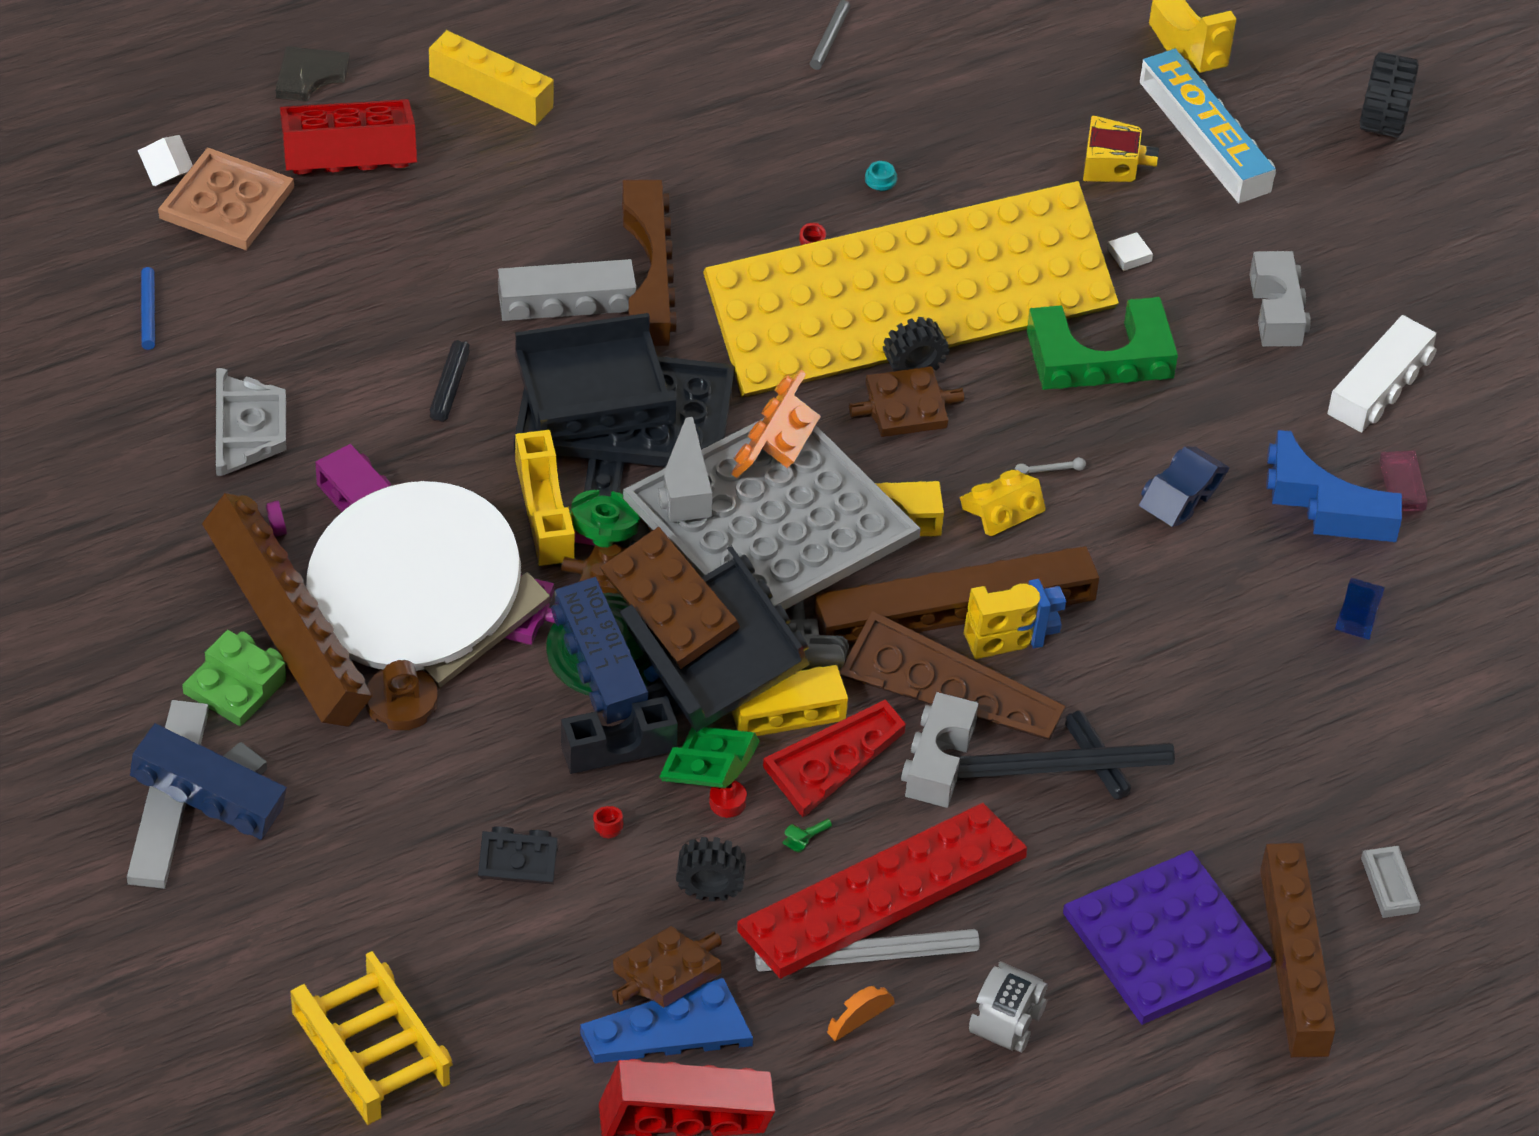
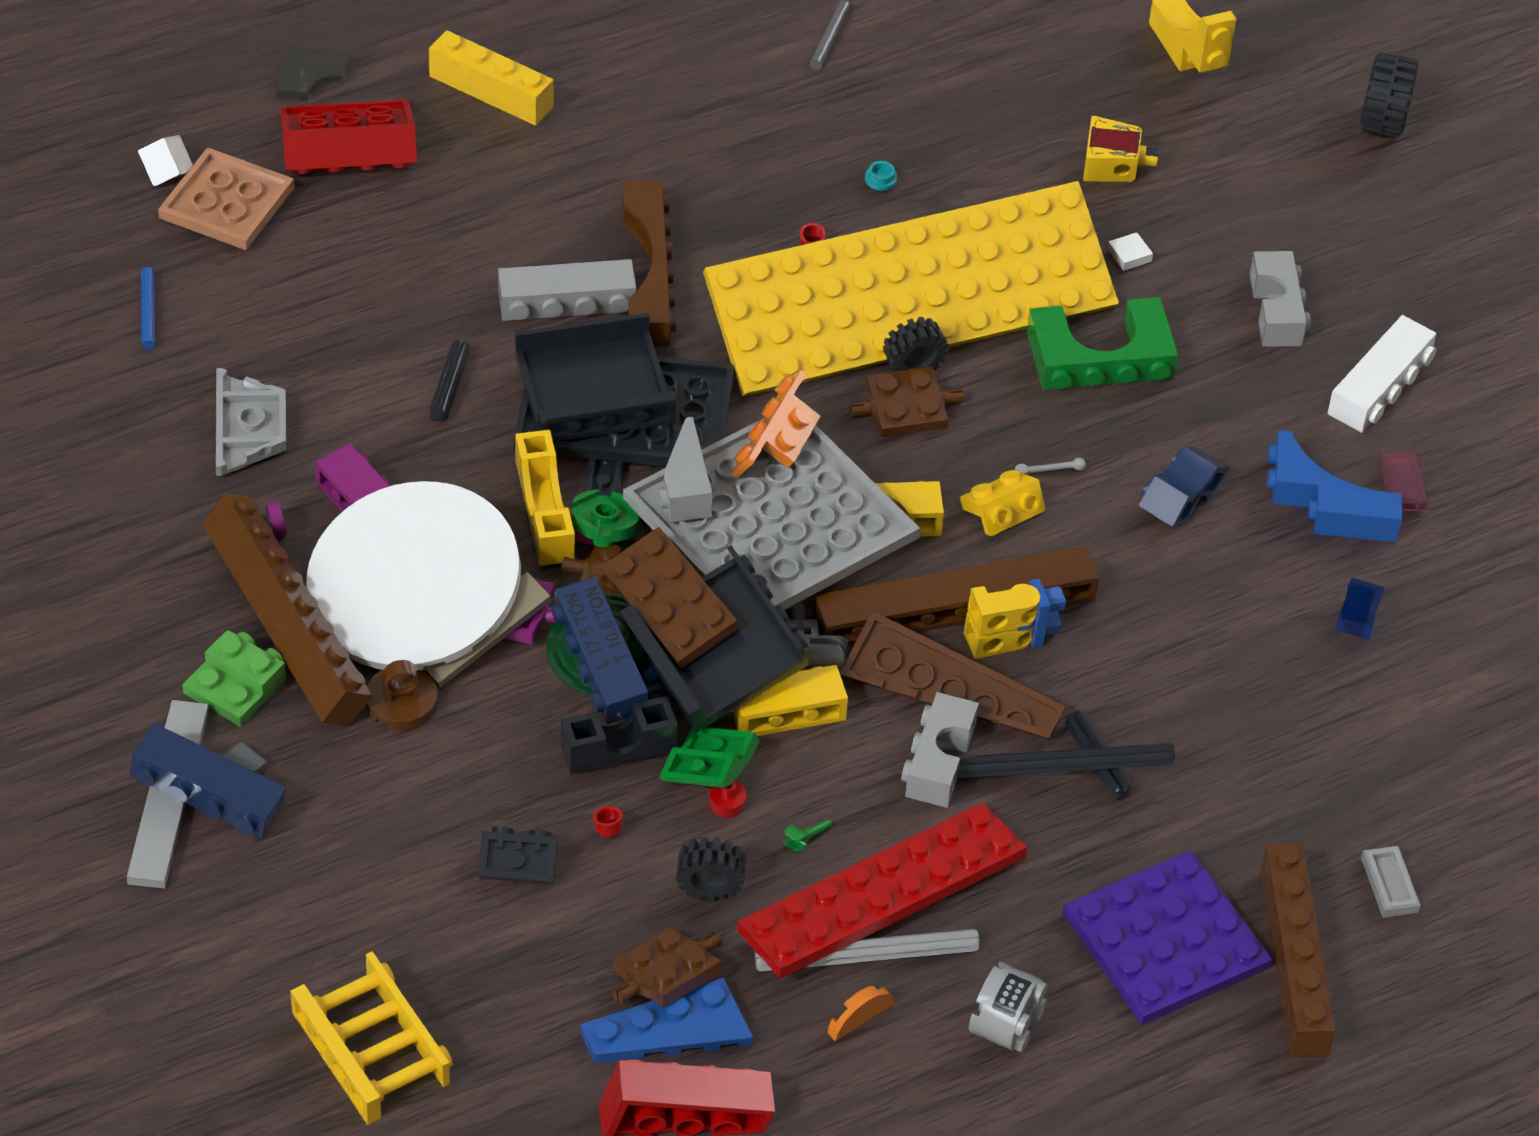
red wing [763,699,906,817] -> none
brick [1140,48,1276,204] -> none

